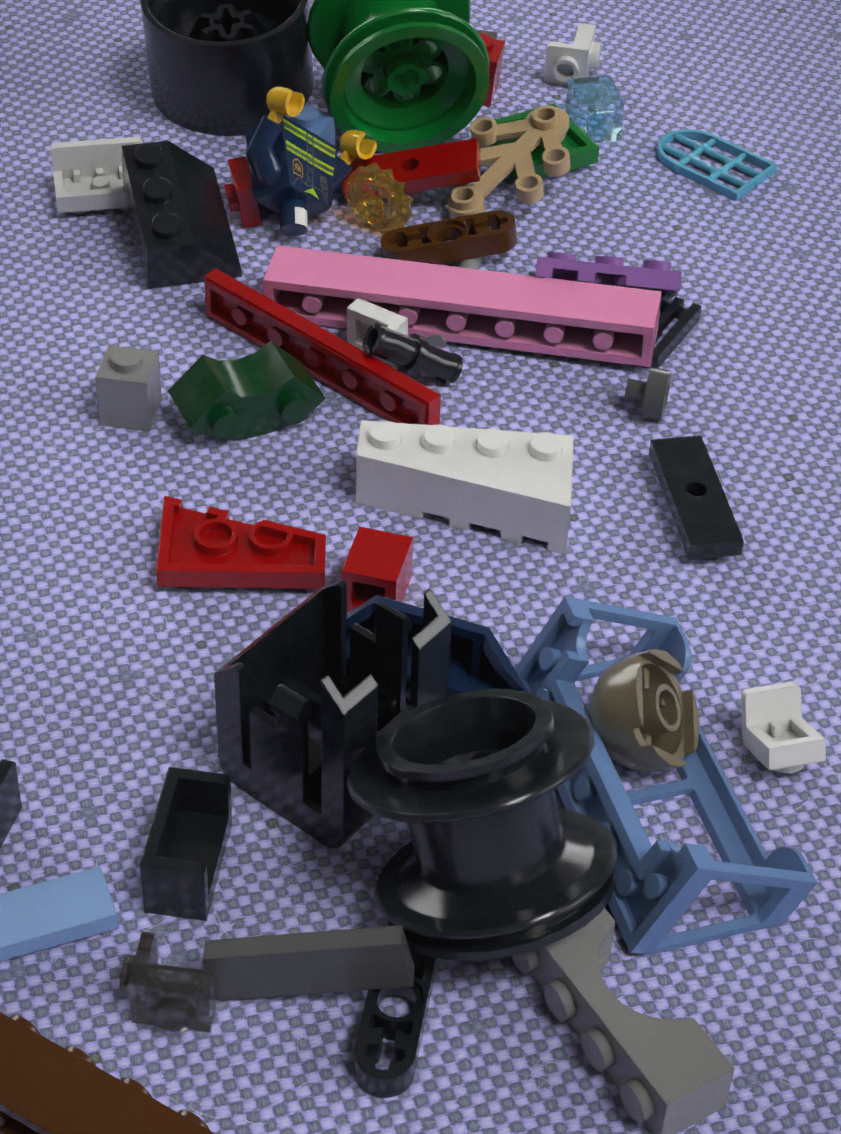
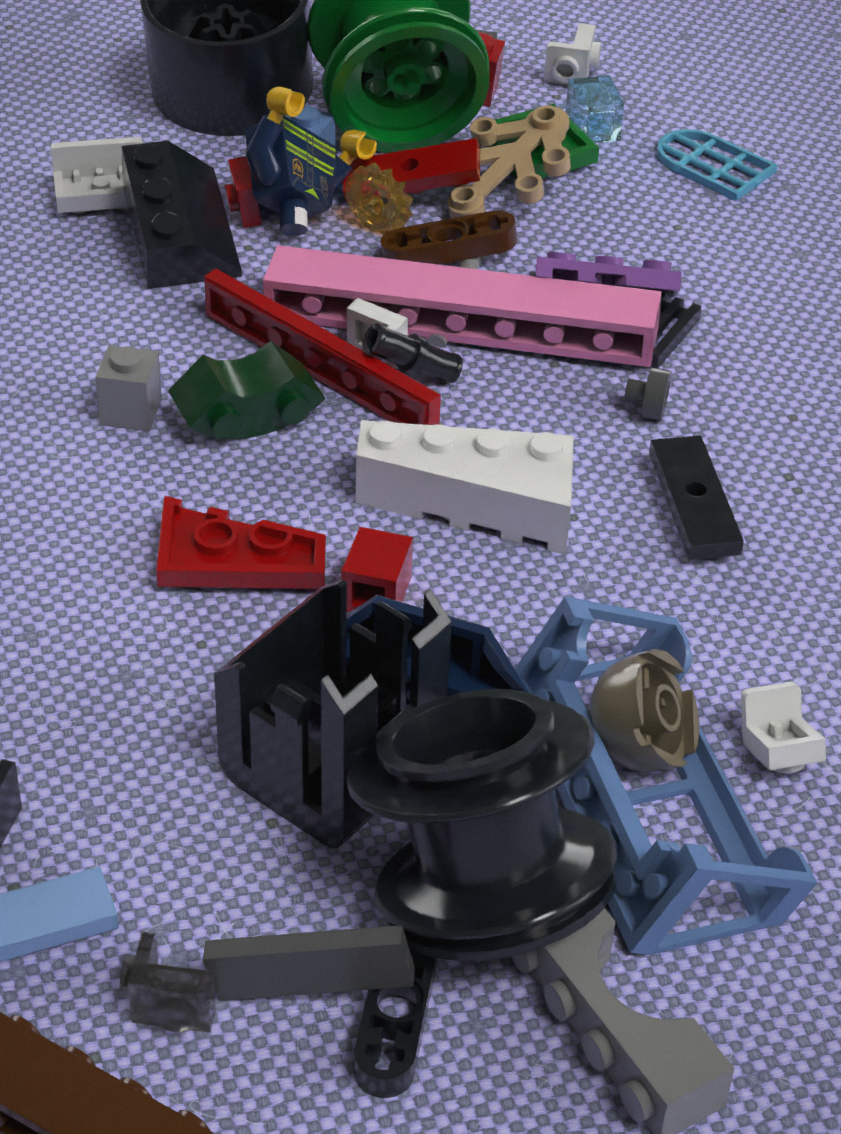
black panel [140,767,232,921] -> none

